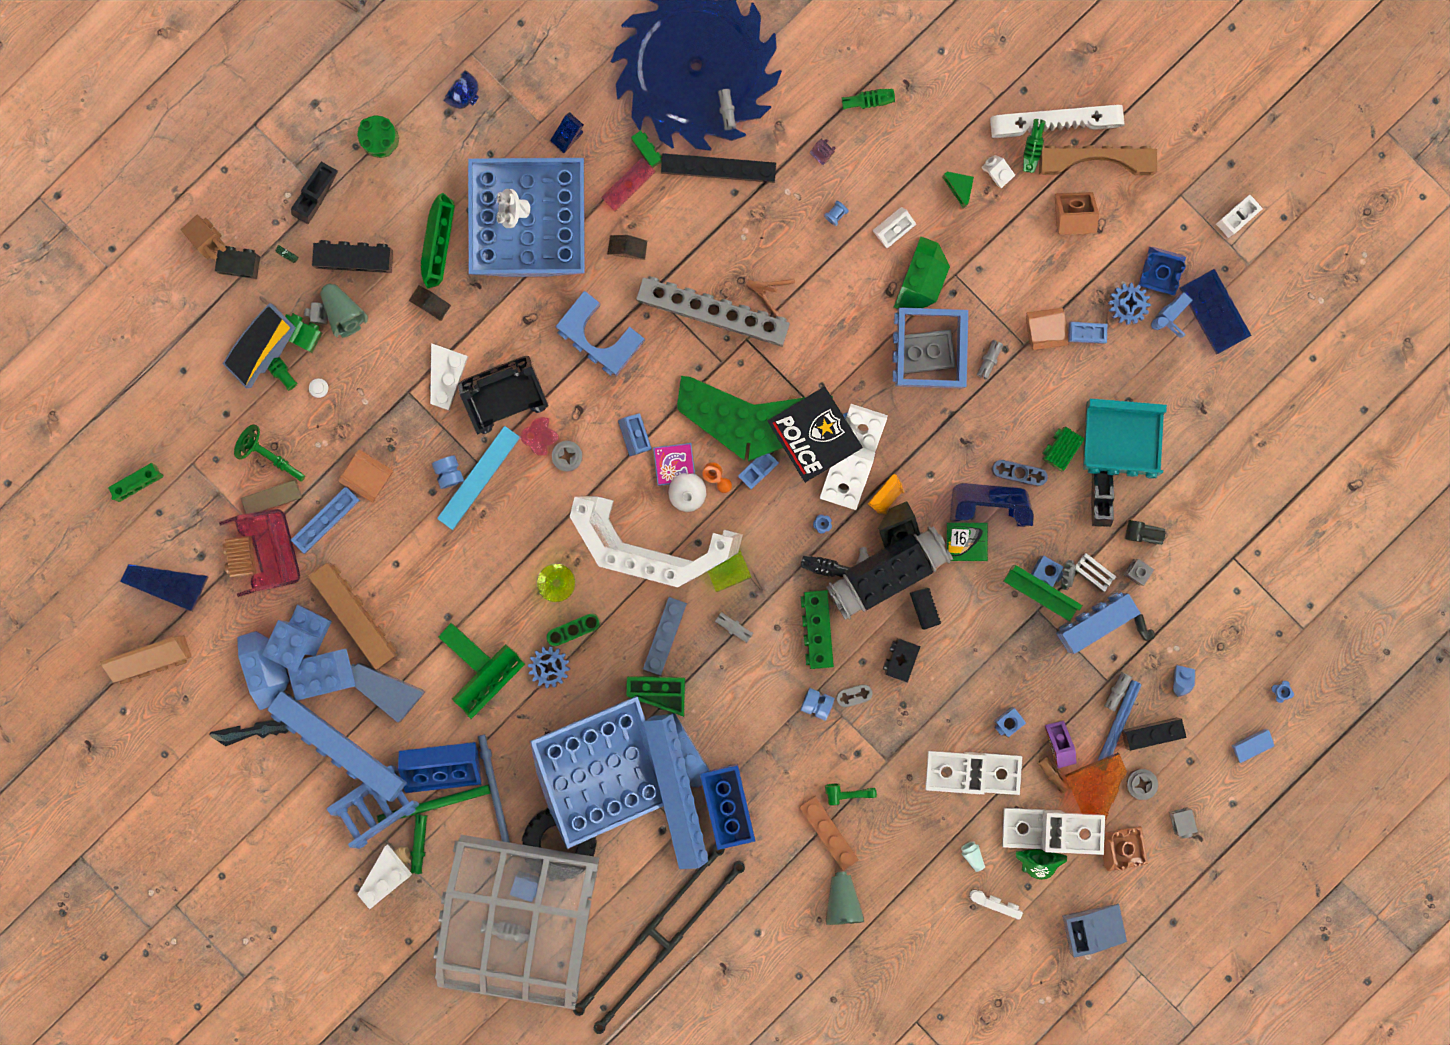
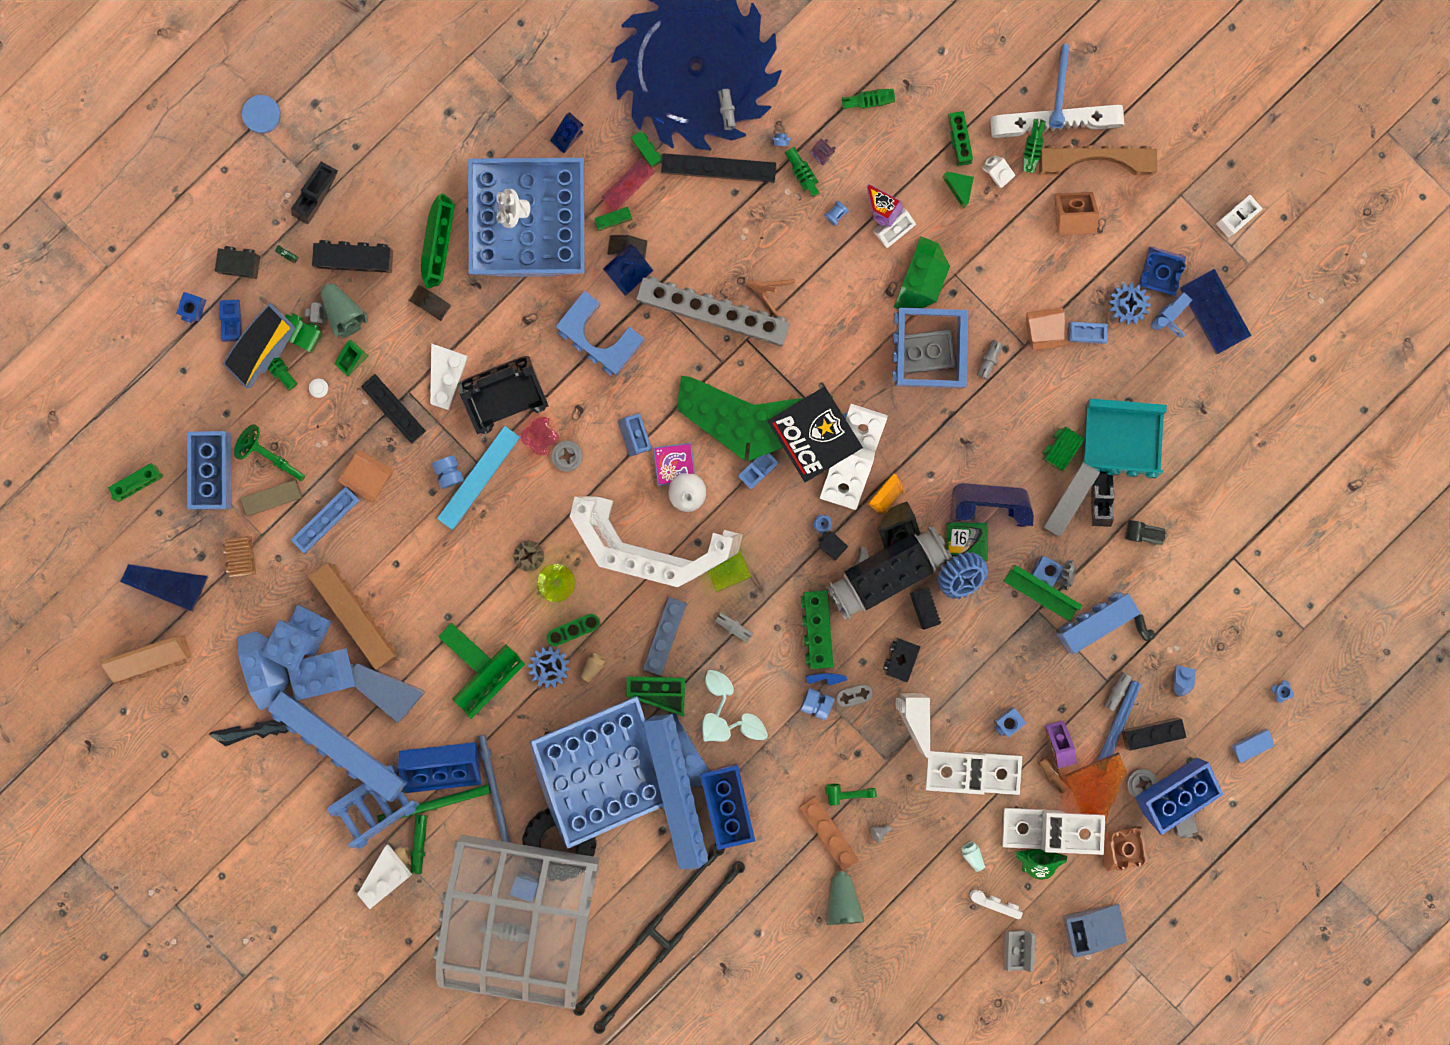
medium nougat hinge [180,214,226,260] -> none
clear pink windscreen [219,509,300,597] -> none
green brick [357,115,399,158] -> none
clear blue cylinder [443,70,479,109] -> none
orange plate [702,462,732,493] -> none
black hinge [800,556,851,577] -> none
sand blue beam [992,460,1048,486] -> none
white tile [1076,553,1116,592] -> none
light grey brick [1123,559,1154,586] -> none
none -> blue brick [176,292,207,323]
none -> medium blue brick [187,431,232,510]
none -> blue slope [219,299,242,342]
none -> medium blue tile [242,95,281,134]
none -> green slope [334,340,369,376]
none -> black tile [361,374,426,444]
none -> dark tan gear [513,541,544,571]
none -> tan cone [580,653,606,682]
none -> green piece [594,207,632,231]
none -> clear blue tile [603,244,654,296]
none -> light aqua plant [702,670,768,742]
none -> medium blue plate [772,133,791,146]
none -> green hinge [785,147,820,197]
none -> blue slope [805,673,847,686]
none -> black brick [818,531,848,561]
none -> slope [867,184,903,227]
none -> light grey rock [869,824,891,844]
none -> white slope [896,693,930,758]
none -> medium blue gear [937,552,989,599]
none -> green piece [948,111,973,166]
none -> light grey bracket [1003,930,1036,972]
none -> light grey tile [1044,462,1100,537]
none -> medium blue piece [1049,44,1069,128]
none -> blue slope [1135,758,1224,835]

